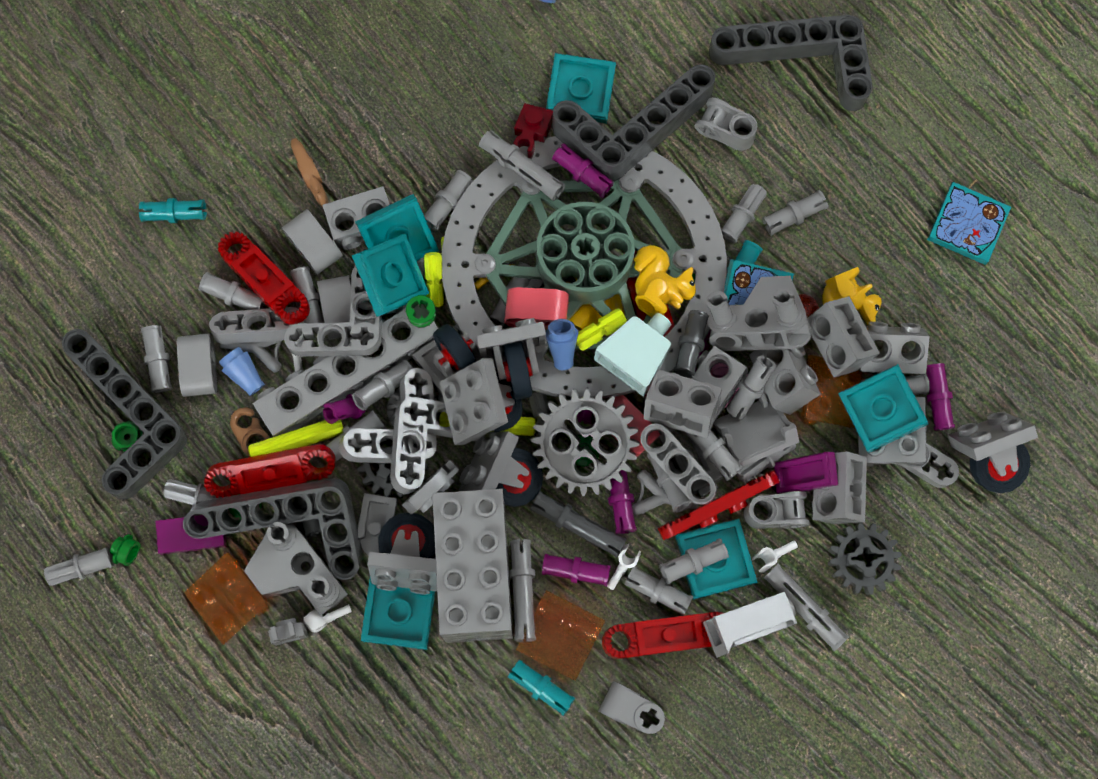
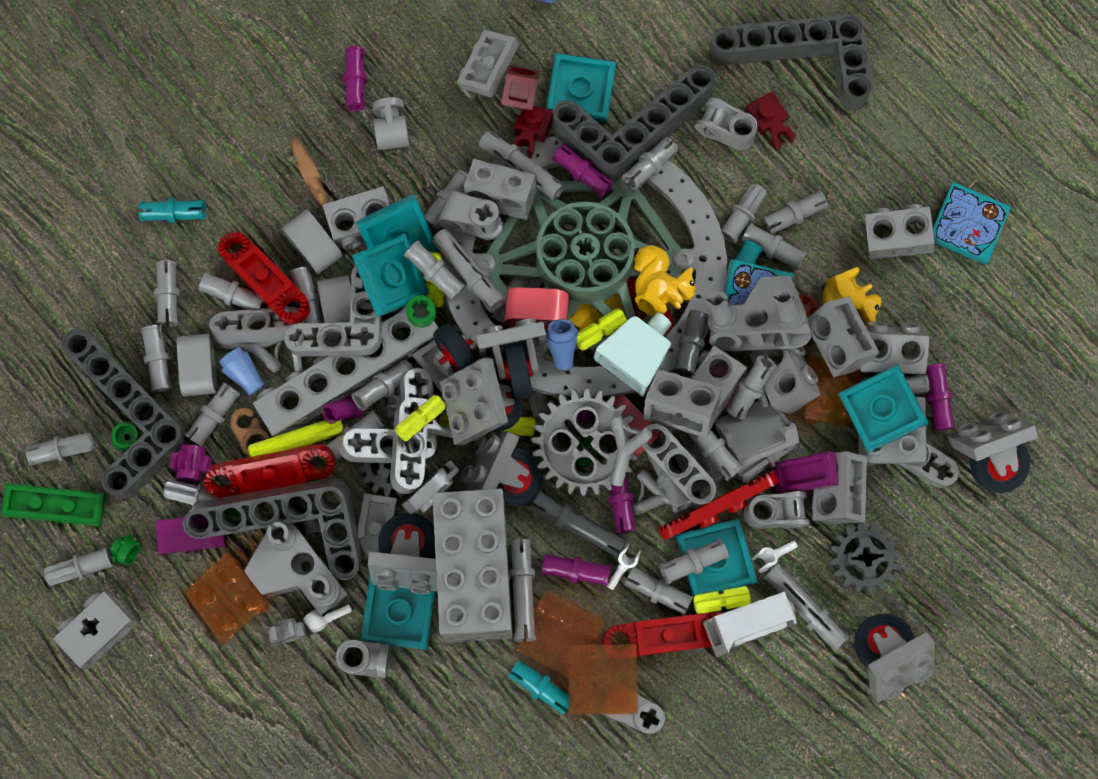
none -> green tile [0,483,106,527]
none -> light grey axle [25,433,95,466]
none -> light grey brick [53,591,139,670]
none -> light grey pin [154,260,180,328]
none -> magenta gear [169,445,212,482]
none -> light grey pin [185,382,241,447]
none -> light grey piece [336,640,391,678]
none -> magenta pin [343,46,368,112]
none -> light grey piece [373,97,409,150]
none -> neon yellow piece [395,395,446,441]
none -> light grey pin [404,240,465,300]
none -> light grey pin [432,229,506,313]
none -> light grey piece [438,191,503,240]
none -> light grey bracket [457,30,519,99]
none -> light grey brick [464,159,537,220]
none -> dark red brick [501,65,539,110]
none -> clear orange hinge [568,644,638,714]
none -> light grey piece [610,416,652,486]
none -> light grey pin [622,137,678,191]
none -> neon yellow piece [693,586,751,614]
none -> light grey pin [742,223,808,271]
none -> dark red plate [745,91,796,151]
none -> light grey plate [854,614,935,703]
none -> light grey brick [865,204,934,260]

